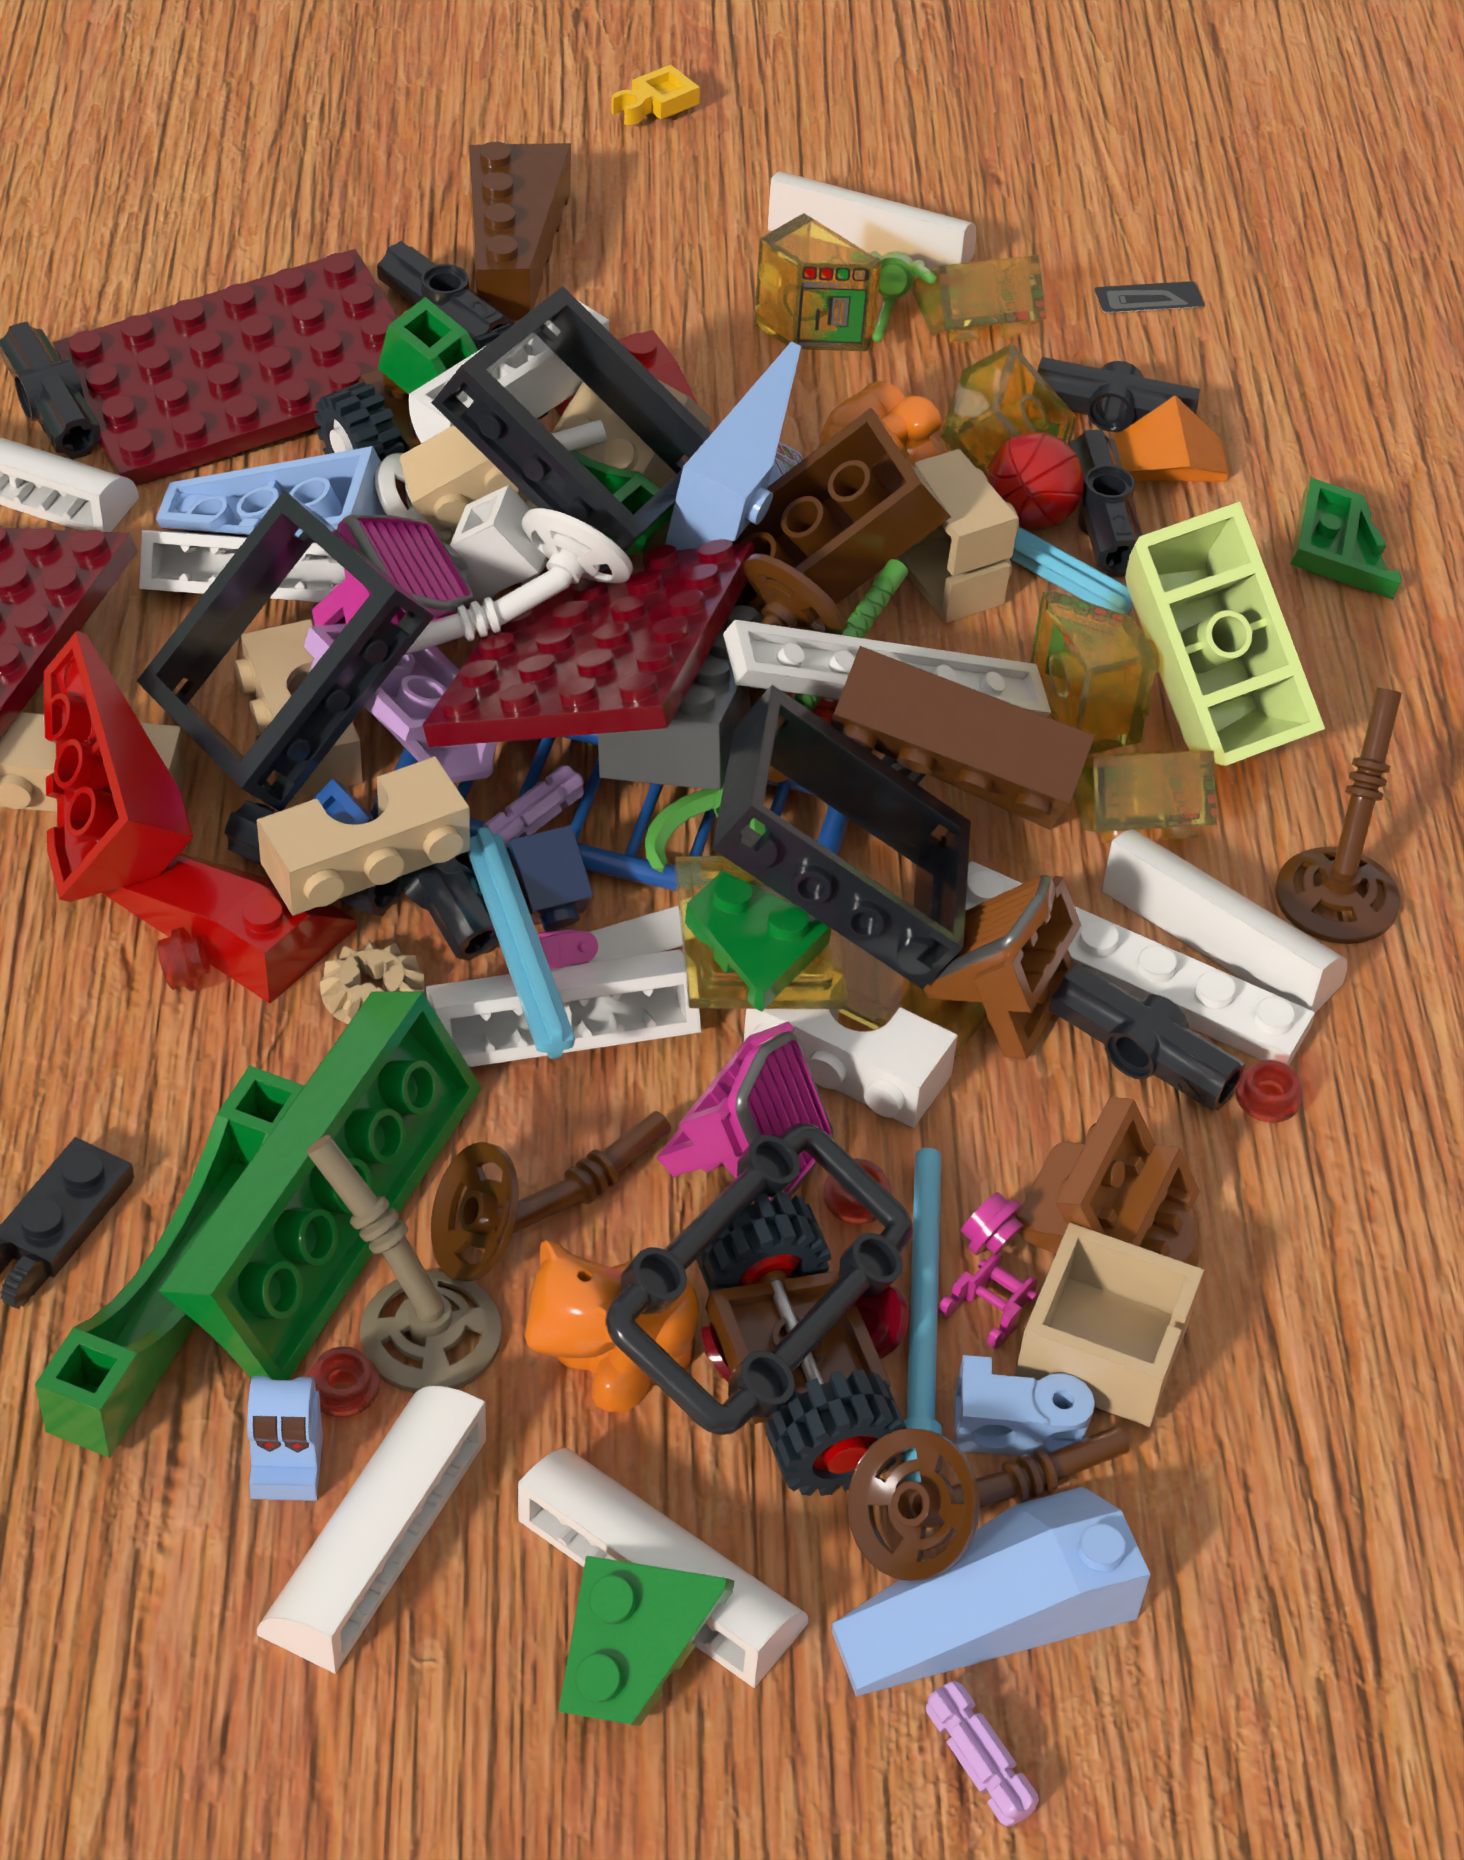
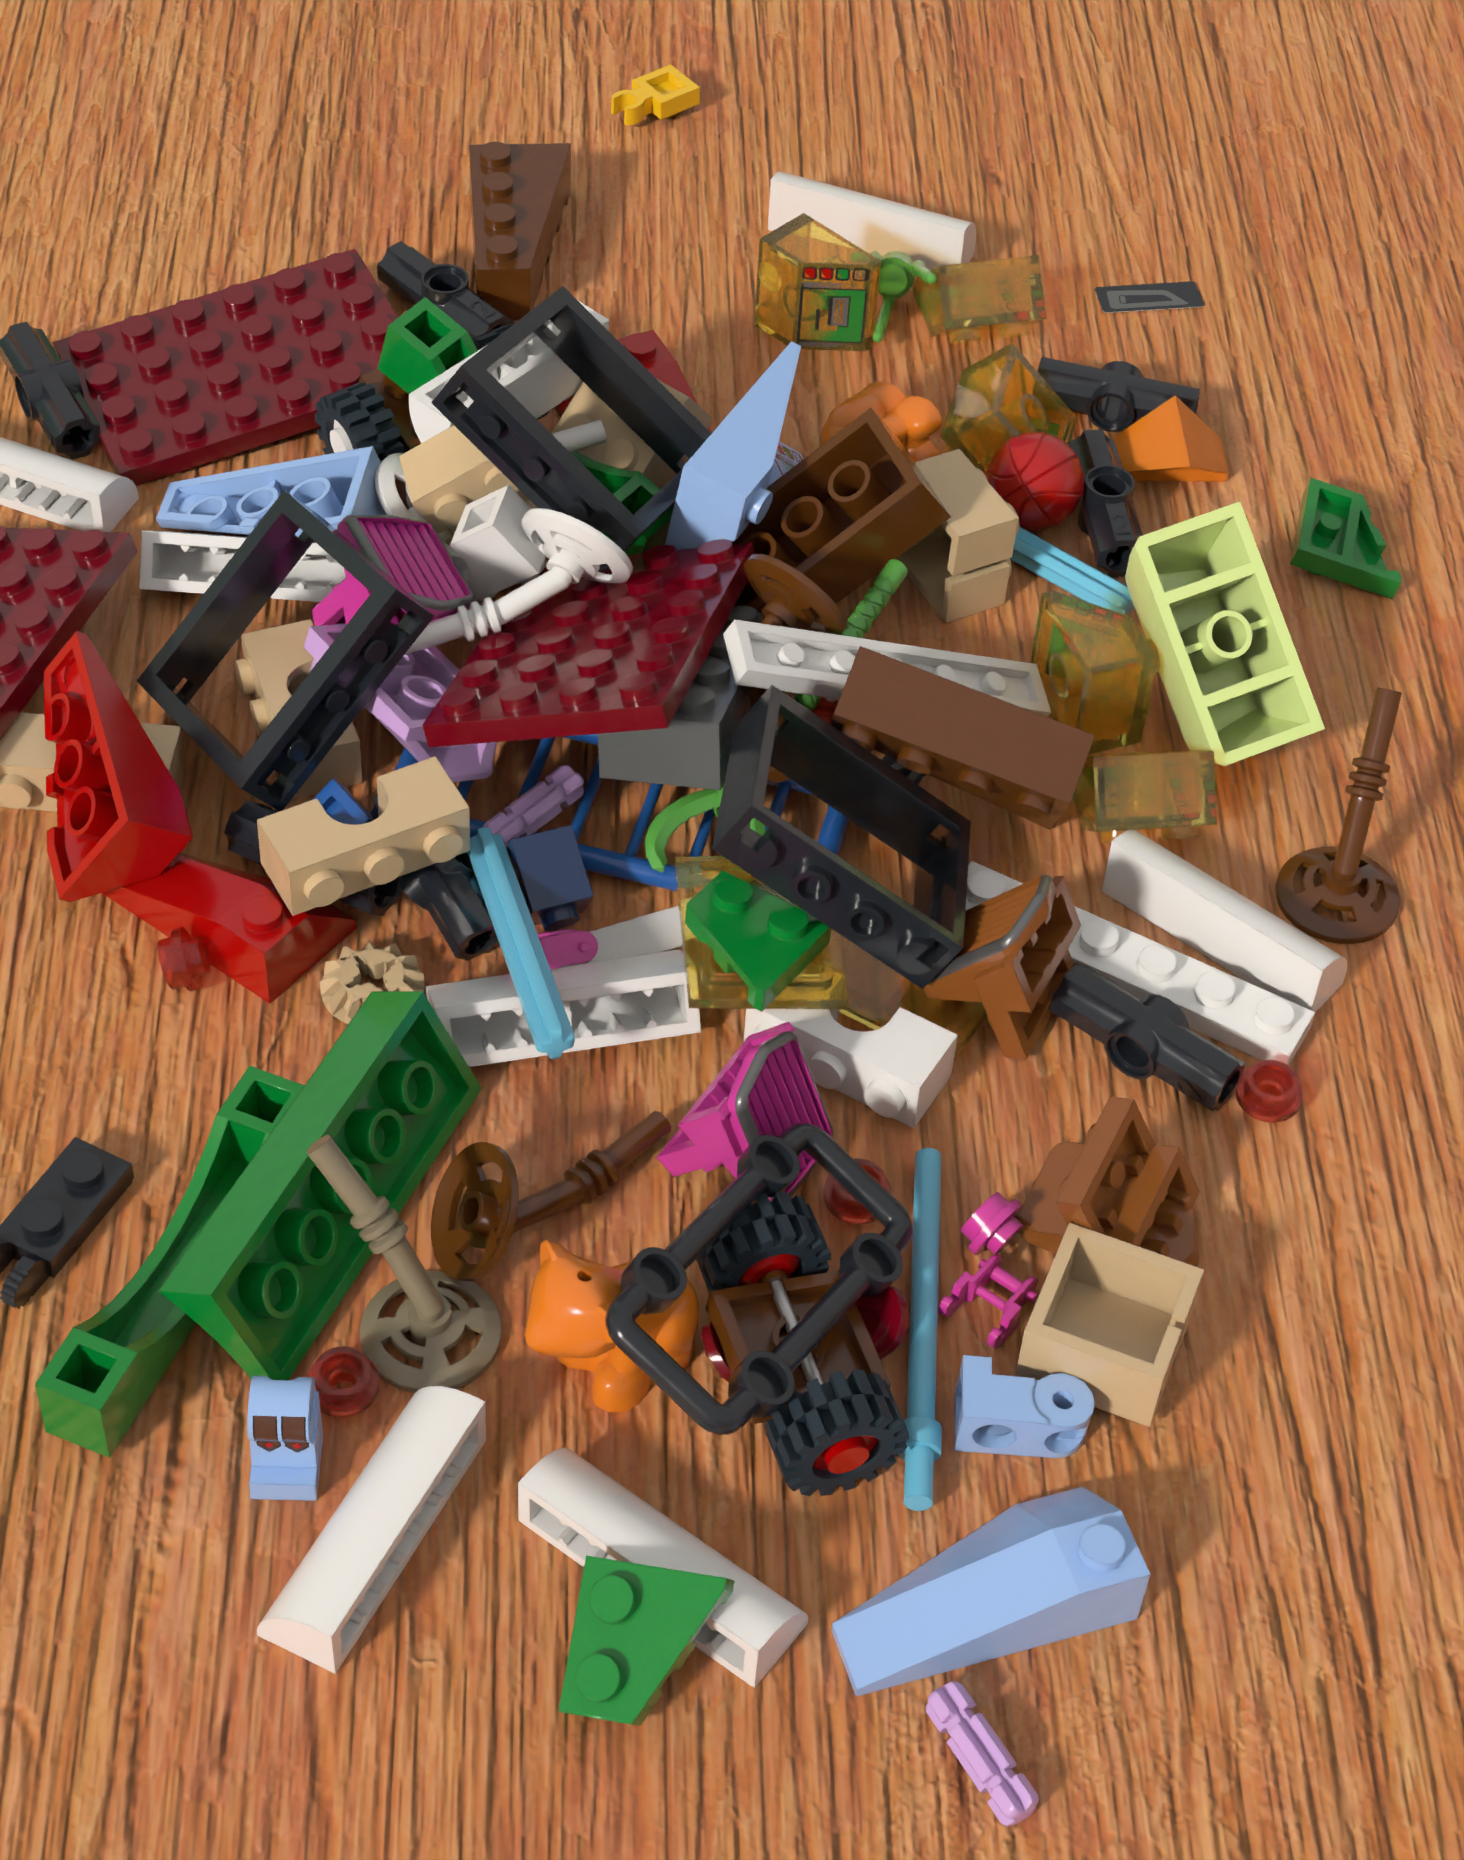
reddish brown dish [847,1426,1129,1581] -> none

